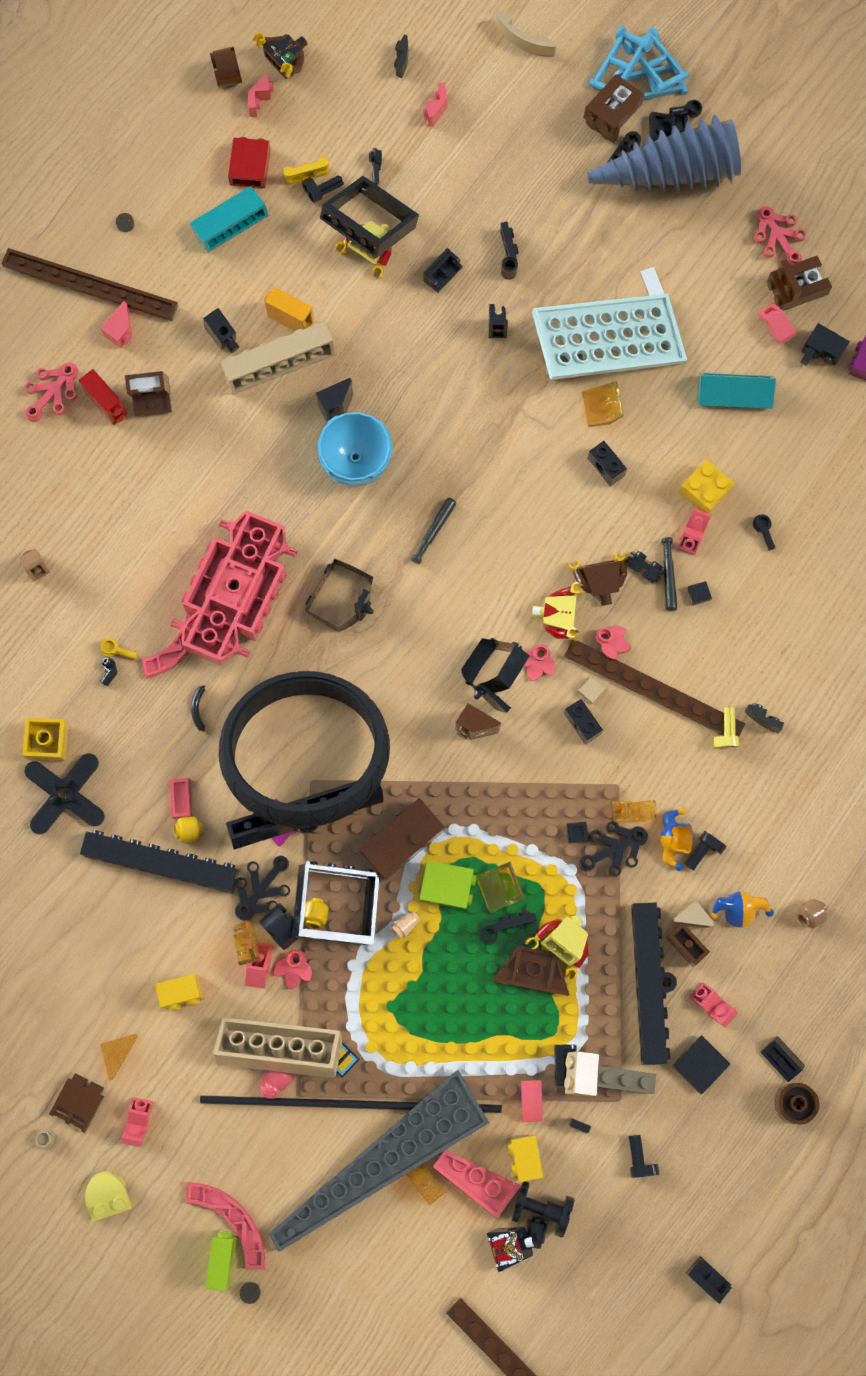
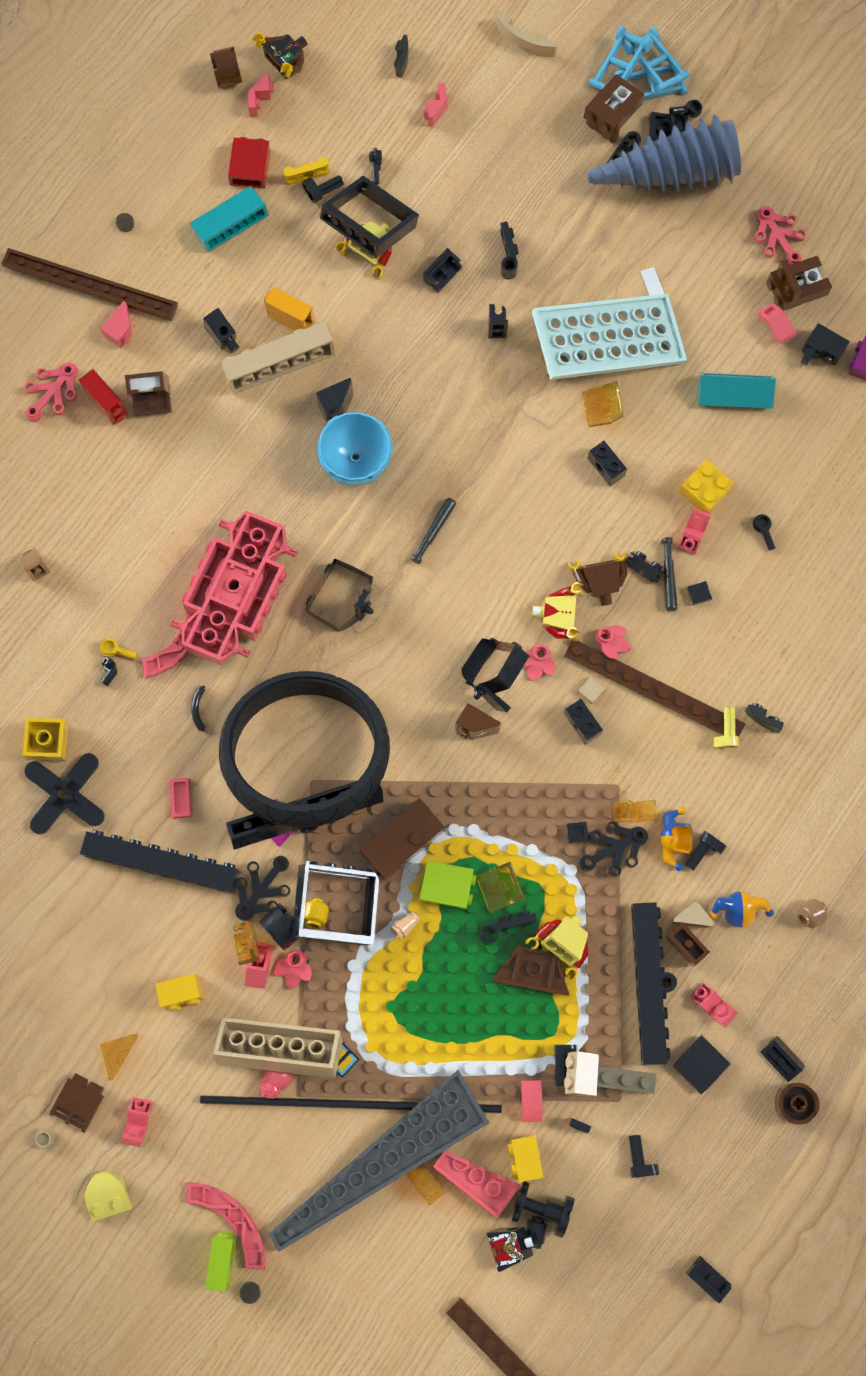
yellow head [174,816,203,843] -> none

